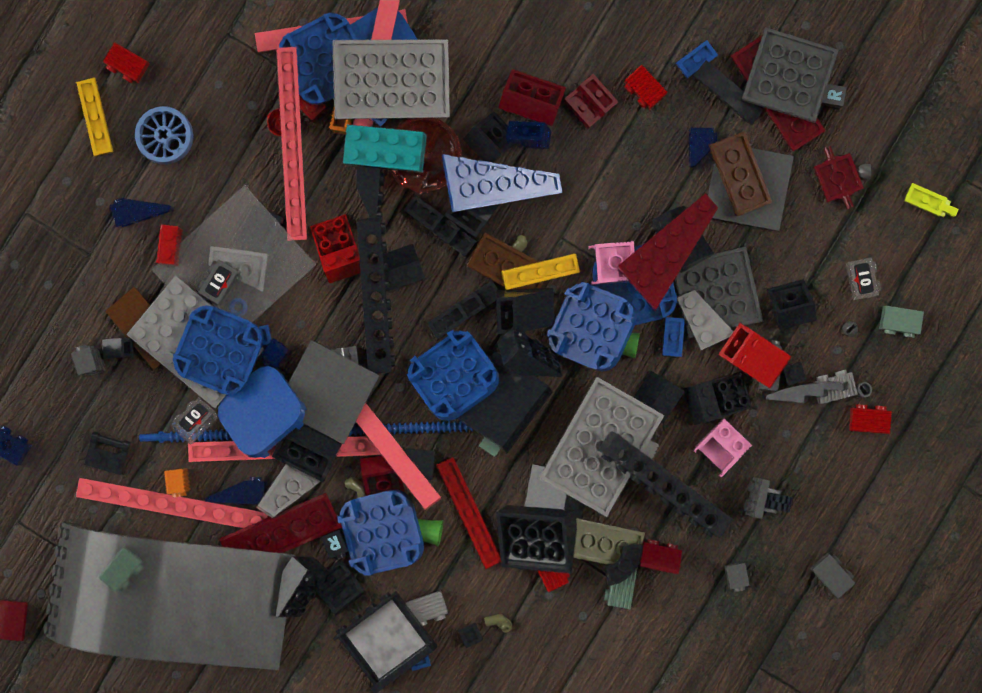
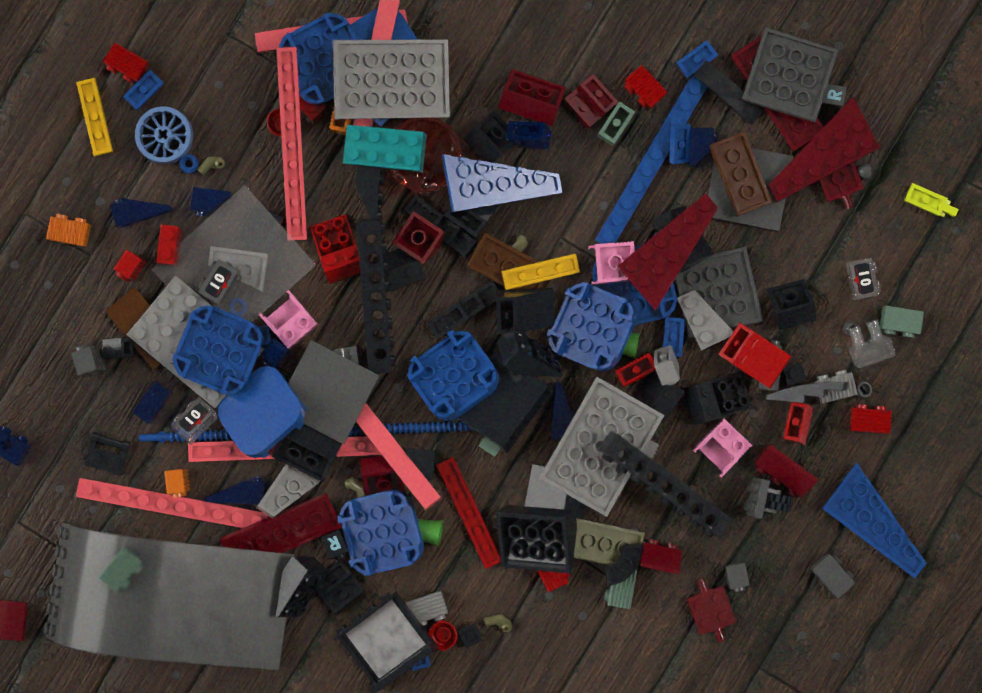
none -> orange brick [46,214,91,247]
none -> red brick [114,249,147,282]
none -> blue plate [123,70,164,111]
none -> clear blue brick [133,381,173,424]
none -> blue plate [179,154,198,173]
none -> clear blue slope [190,187,233,217]
none -> olive arm [197,156,225,175]
none -> bright pink piece [260,290,319,349]
none -> dark red slope [393,211,445,264]
none -> red hat [429,619,457,652]
none -> clear blue slope [550,382,574,440]
none -> blue plate [595,76,707,244]
none -> sand green brick [597,101,635,146]
none -> red brick [615,353,656,387]
none -> light grey brick [654,345,680,385]
none -> blue plate [669,123,691,164]
none -> dark red plate [686,578,736,643]
none -> dark red slope [753,444,818,498]
none -> dark red wing [768,97,880,202]
none -> red brick [783,402,813,445]
none -> blue wing [822,462,926,578]
none -> clear brick [848,319,896,368]

